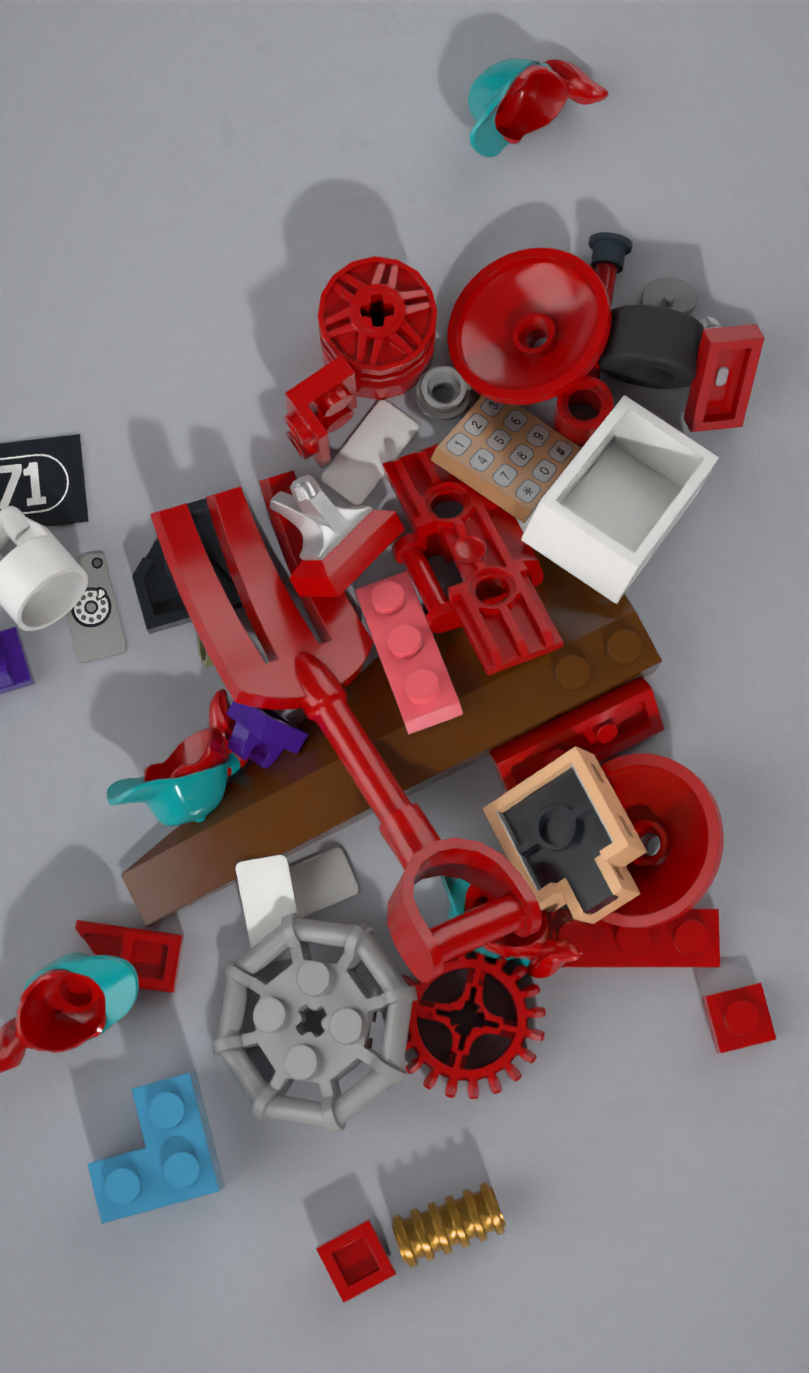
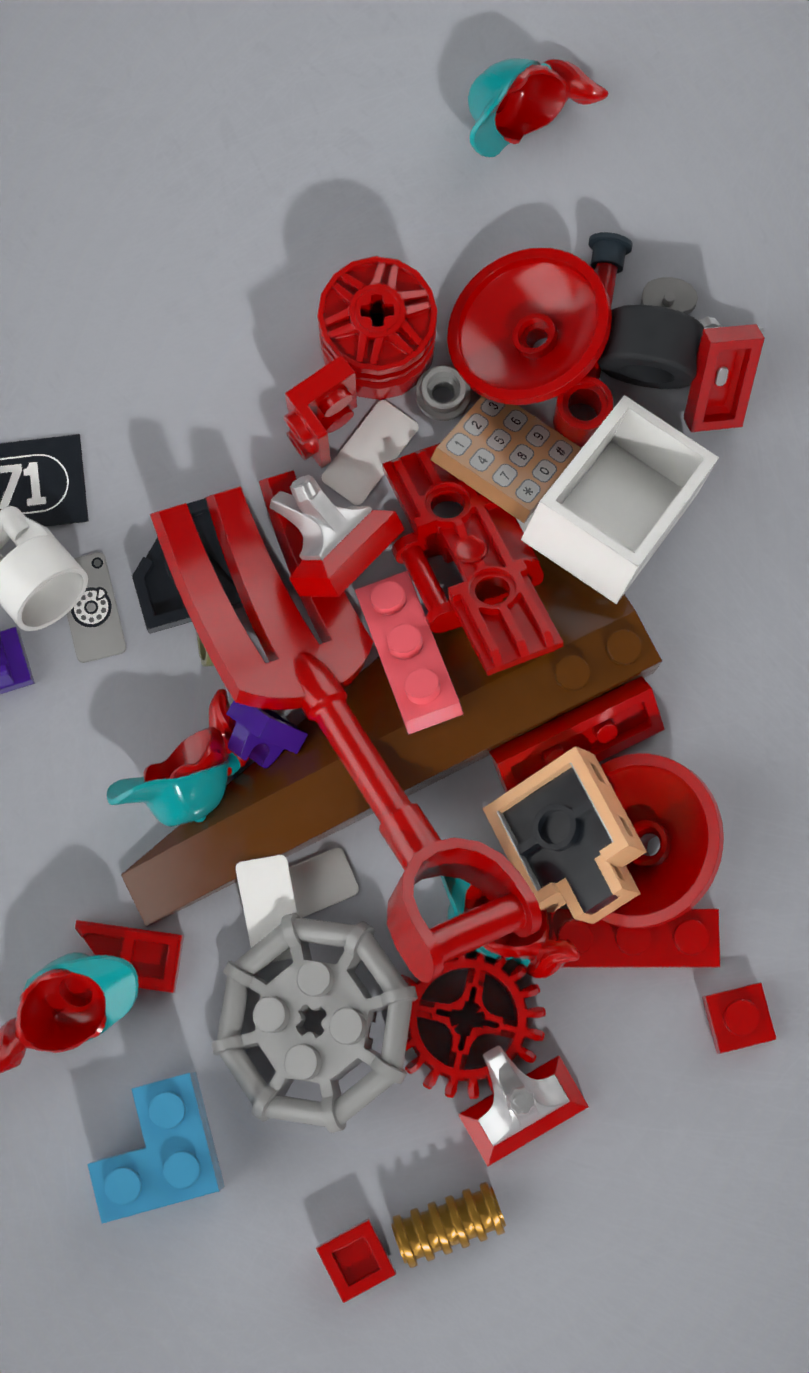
none -> piece [458,1046,589,1167]

